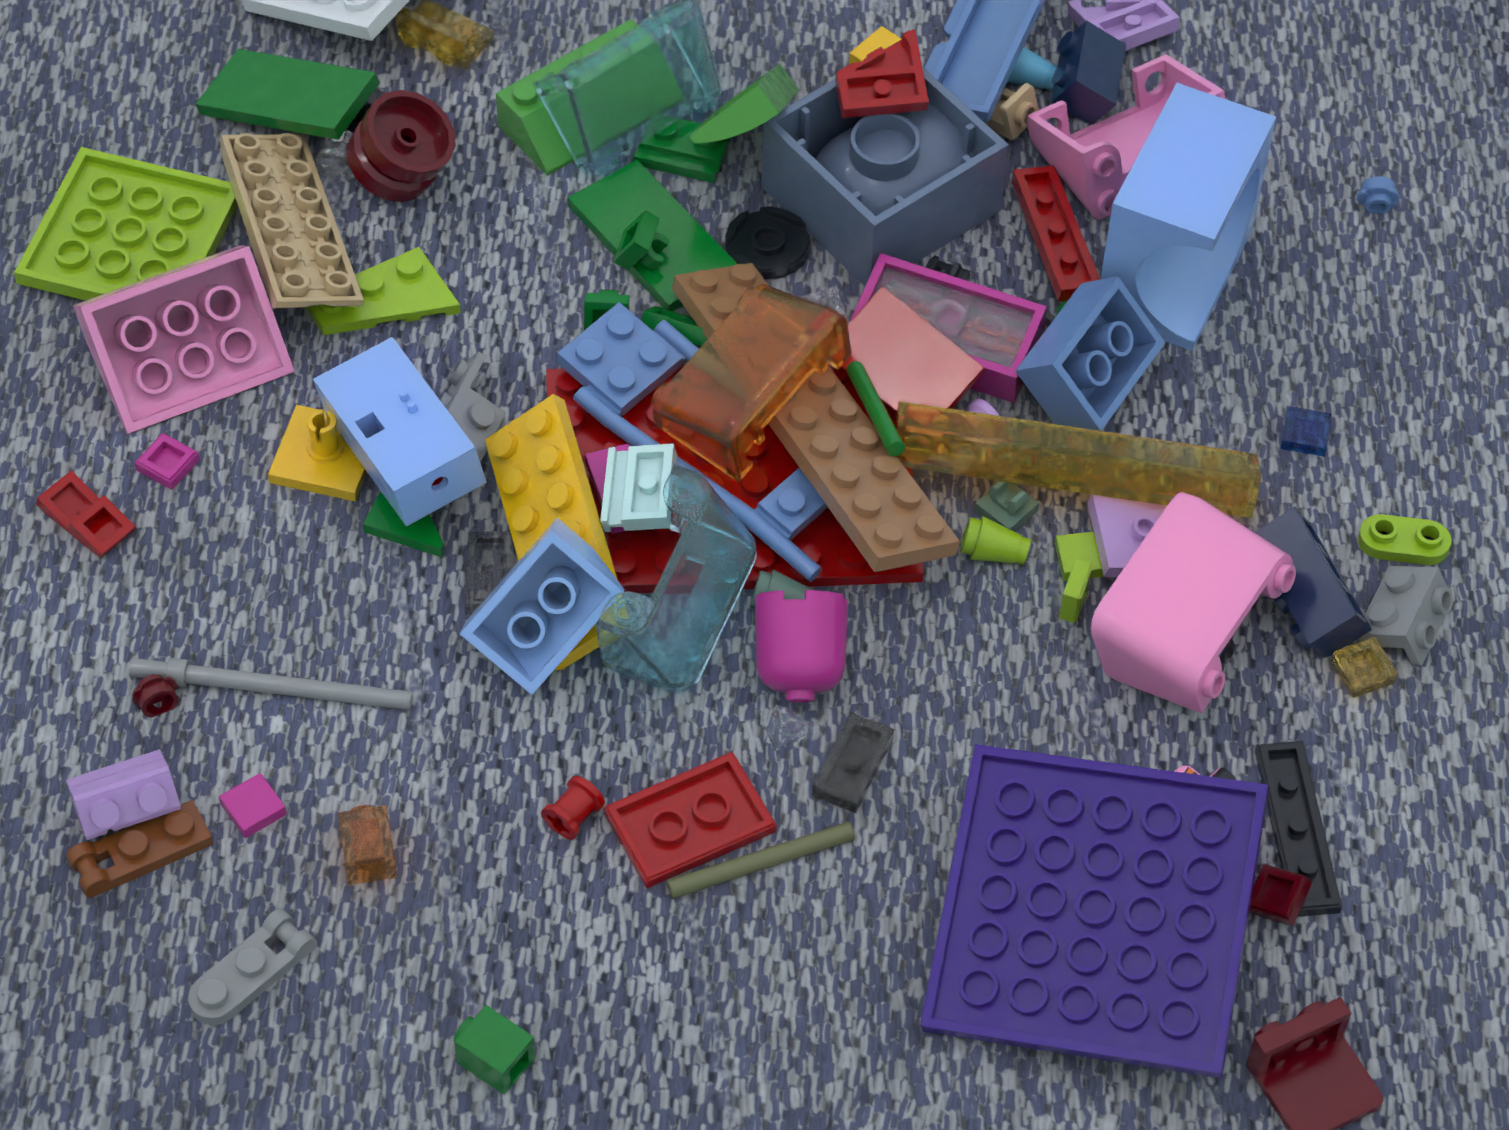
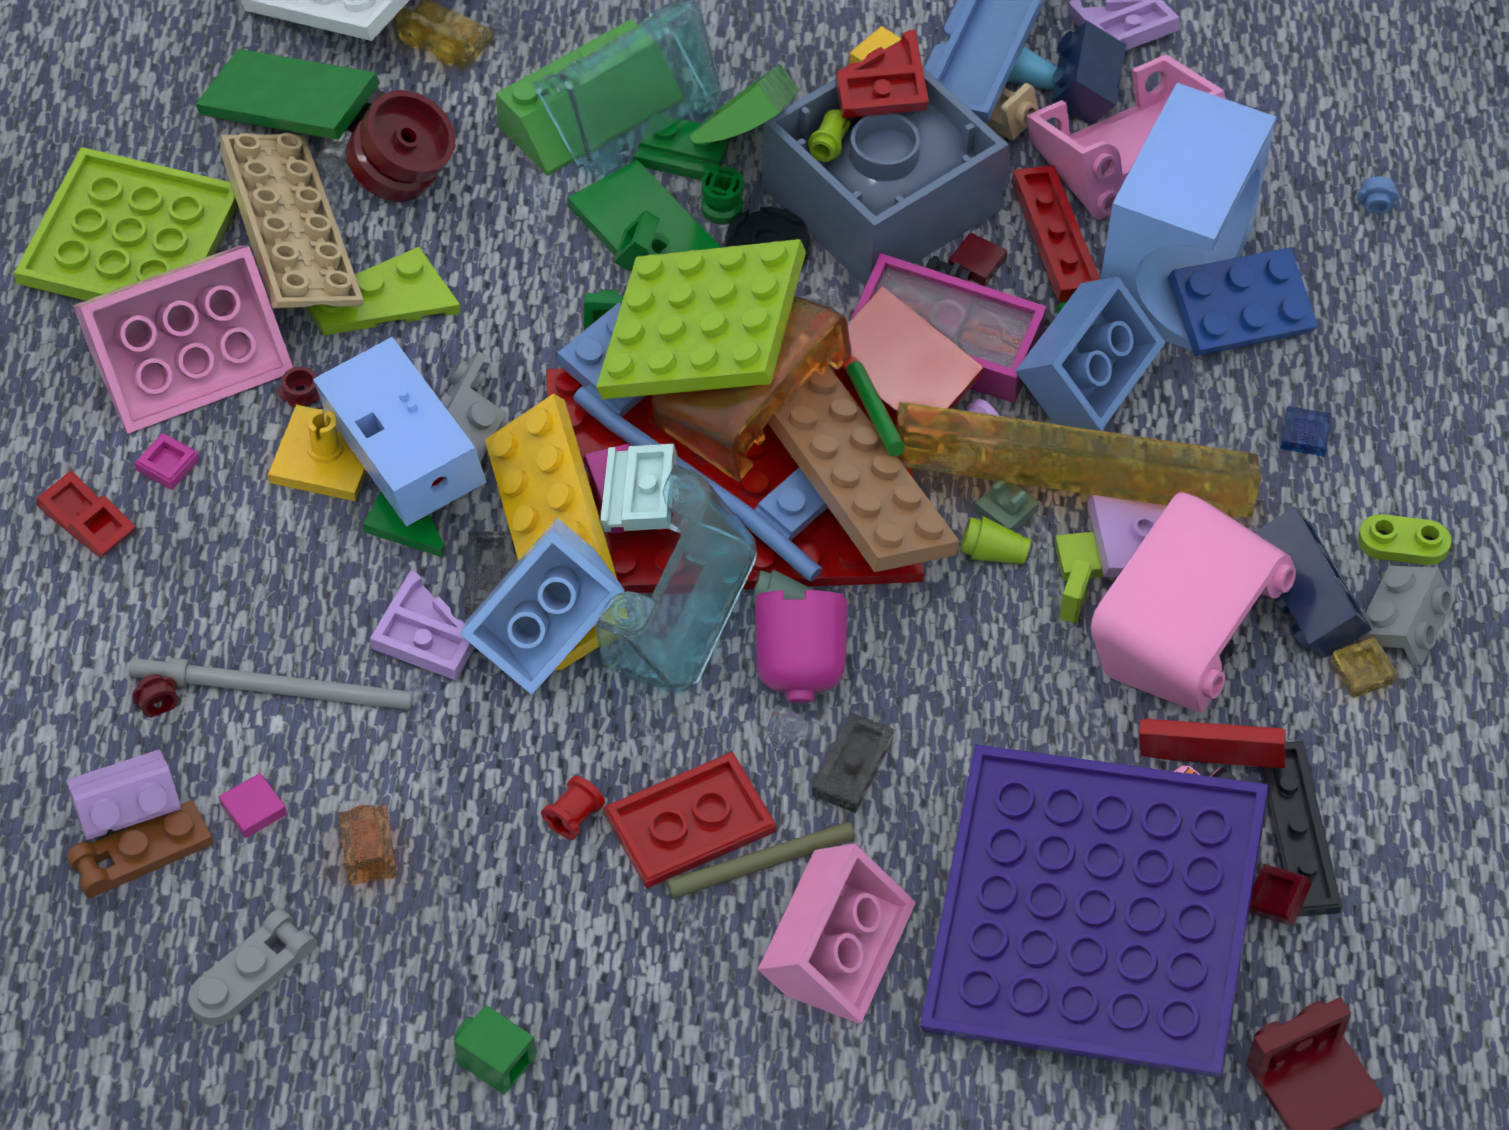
none -> dark red plate [278,366,320,408]
none -> lavender wing [370,570,475,681]
none -> lime plate [596,239,806,399]
none -> green wheel [701,166,744,225]
none -> bright pink slope [758,843,916,1024]
none -> lime pin [808,110,850,162]
none -> dark red tile [948,232,1007,286]
none -> red tile [1139,718,1286,768]
none -> blue plate [1168,247,1318,357]

